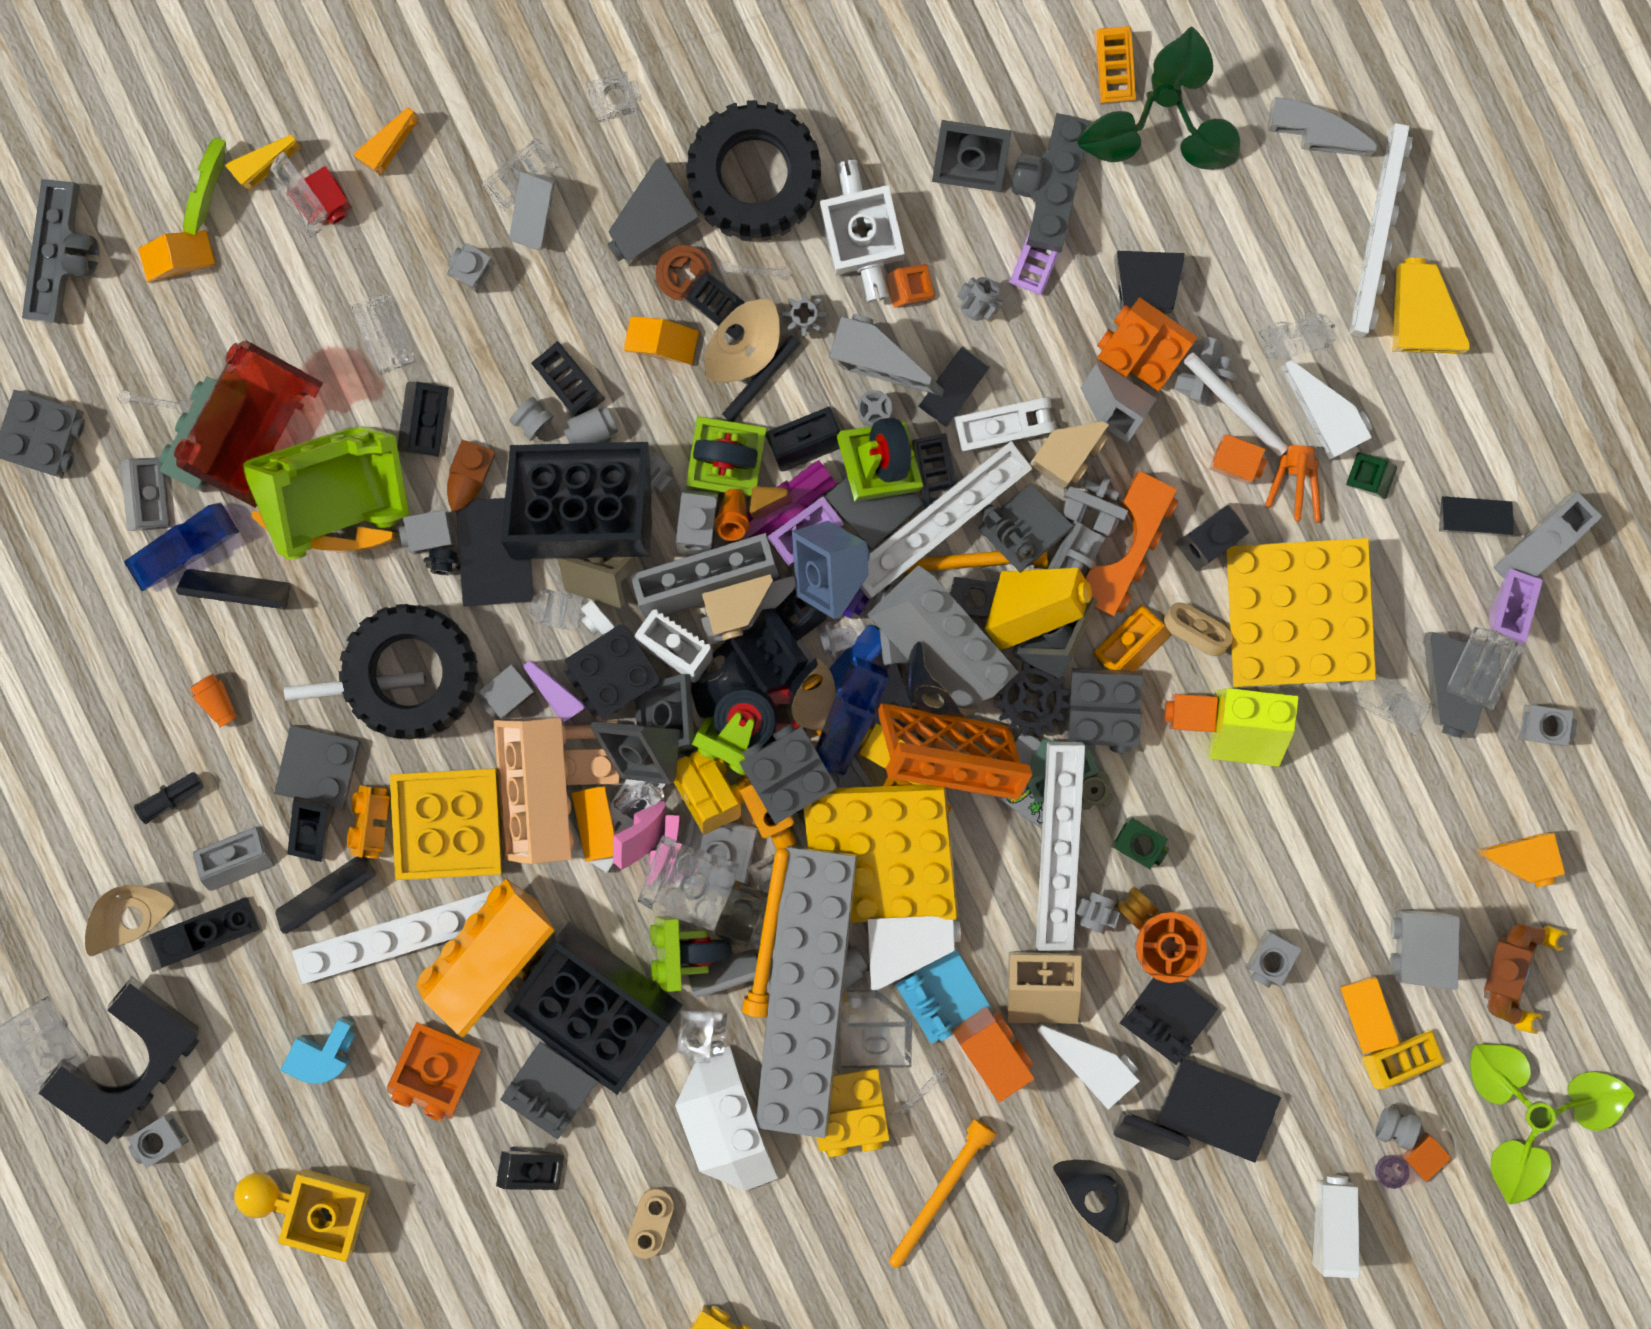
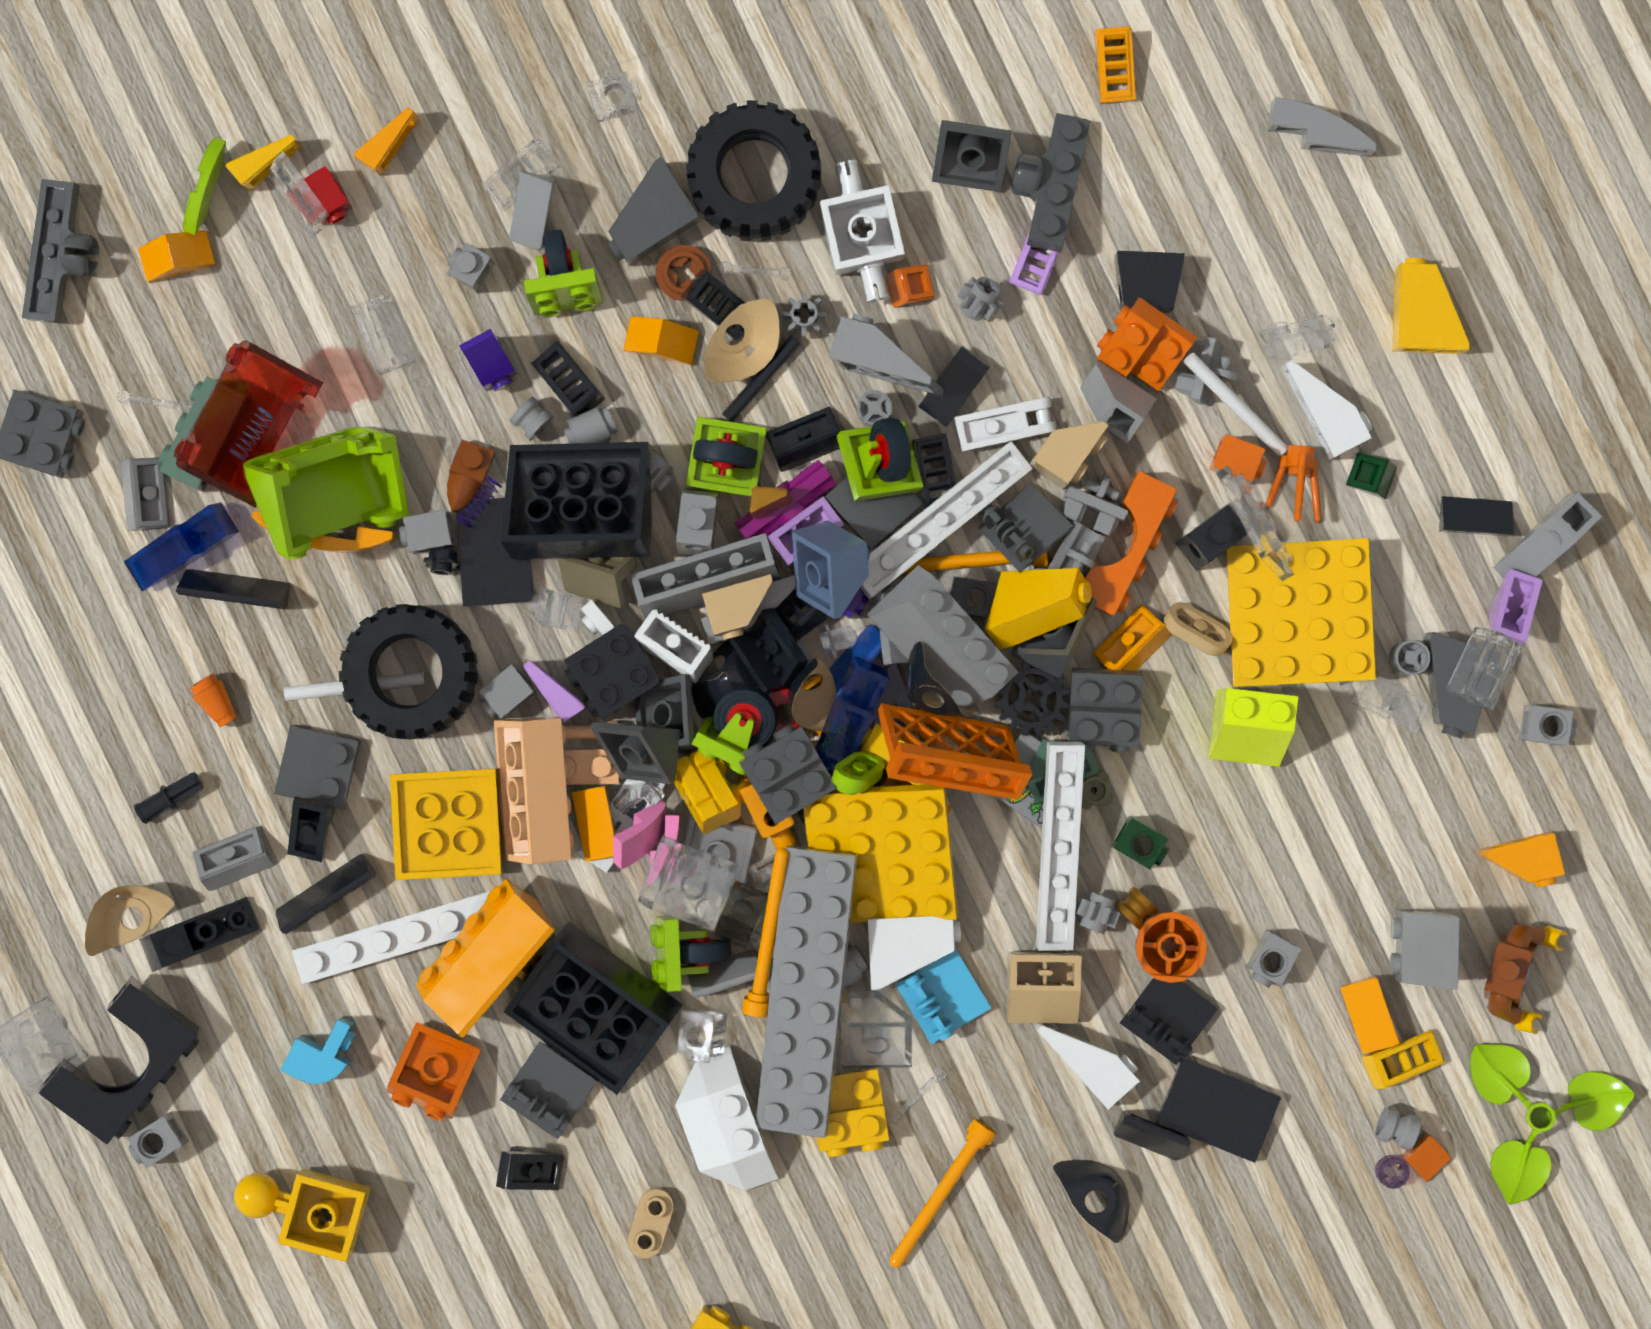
light orange hinge [347,785,390,859] -> none
black slope [397,381,449,457] -> none
orange cone [714,489,749,541] -> none
orange brick [951,1006,1034,1103] -> none
dark green plant [1077,26,1240,170] -> none
orange brick [1164,694,1218,732] -> none
white slope [1312,1175,1359,1279] -> none
white plate [1349,123,1413,337] -> none
none -> sand blue piece [229,407,274,461]
none -> dark purple piece [456,476,502,528]
none -> dark purple slope [459,329,517,392]
none -> lime plate [524,230,603,317]
none -> lime plate [832,752,885,795]
none -> clear plate [1216,466,1294,581]
none -> light grey wheel [1389,640,1430,676]

